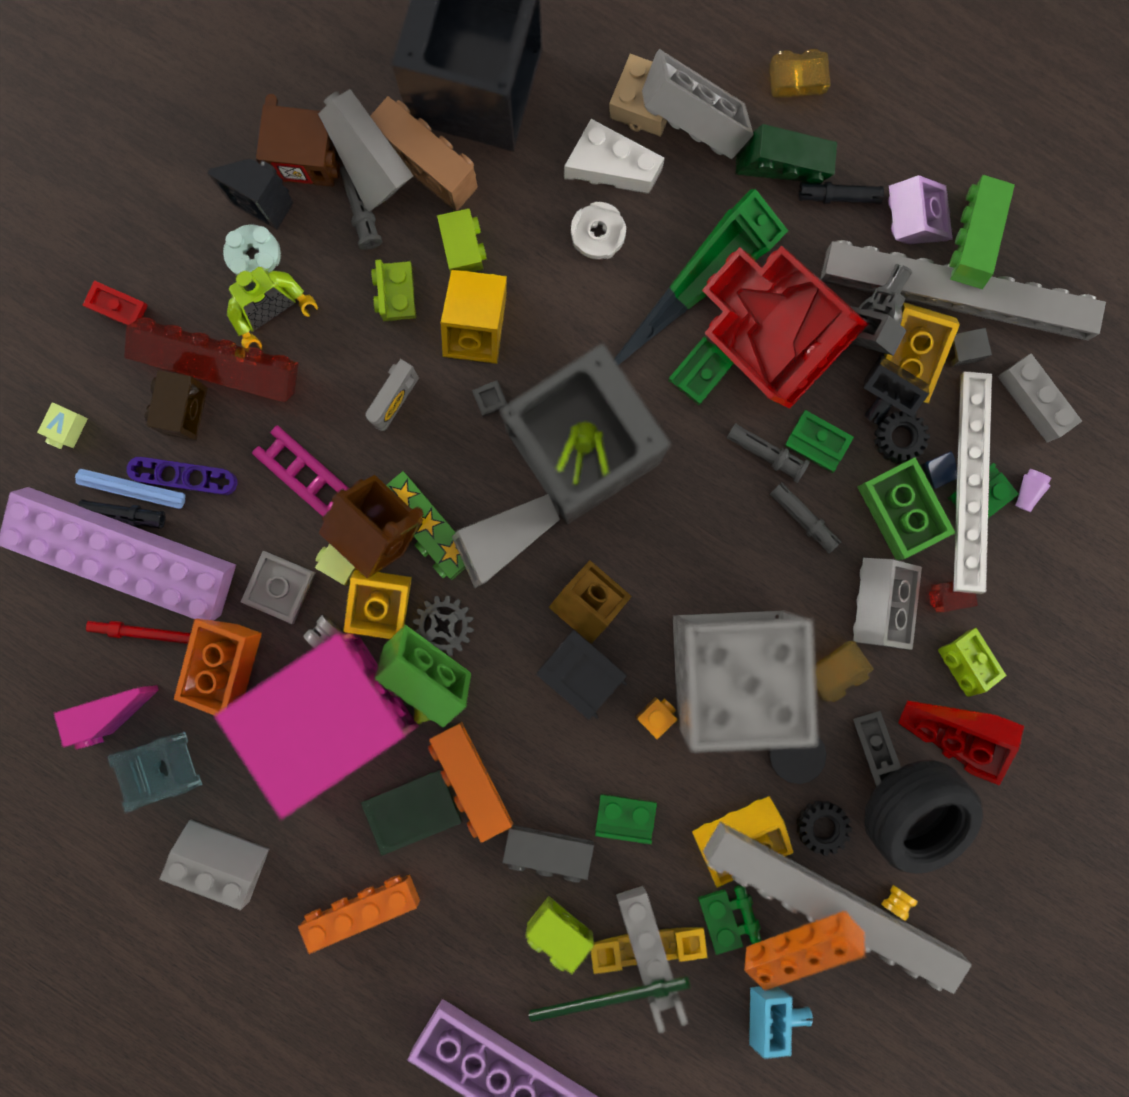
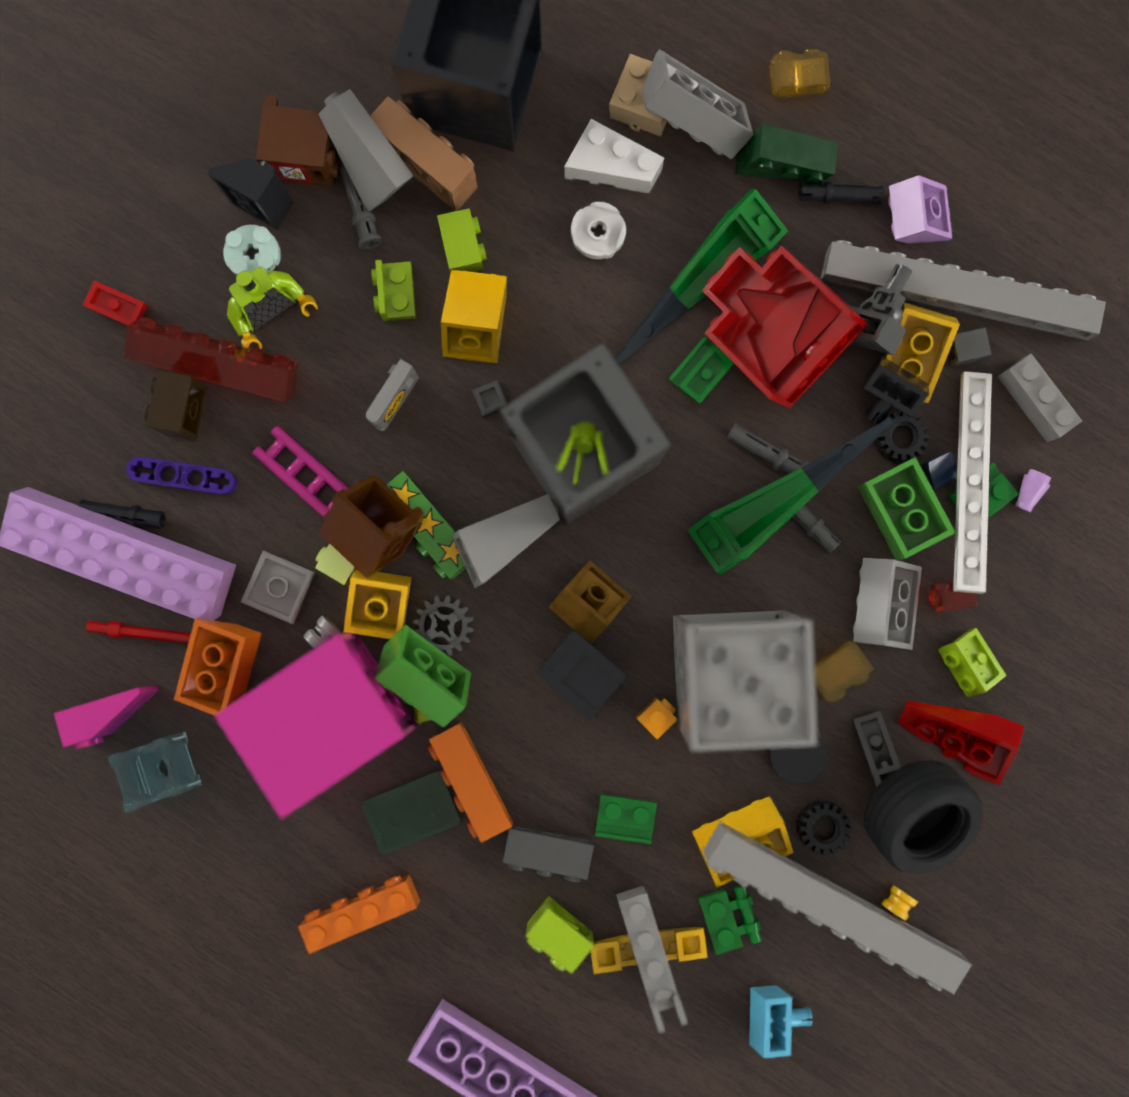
yellowish green brick [37,402,88,449] -> none
light blue axle [75,469,185,509] -> none
light grey slope [160,819,269,910] -> none
dark green bar [529,976,690,1022] -> none
orange brick [745,910,865,991] -> none
green plate [784,410,854,473] -> none
bright green brick [949,175,1015,290] -> none
none -> green plate [687,418,894,576]

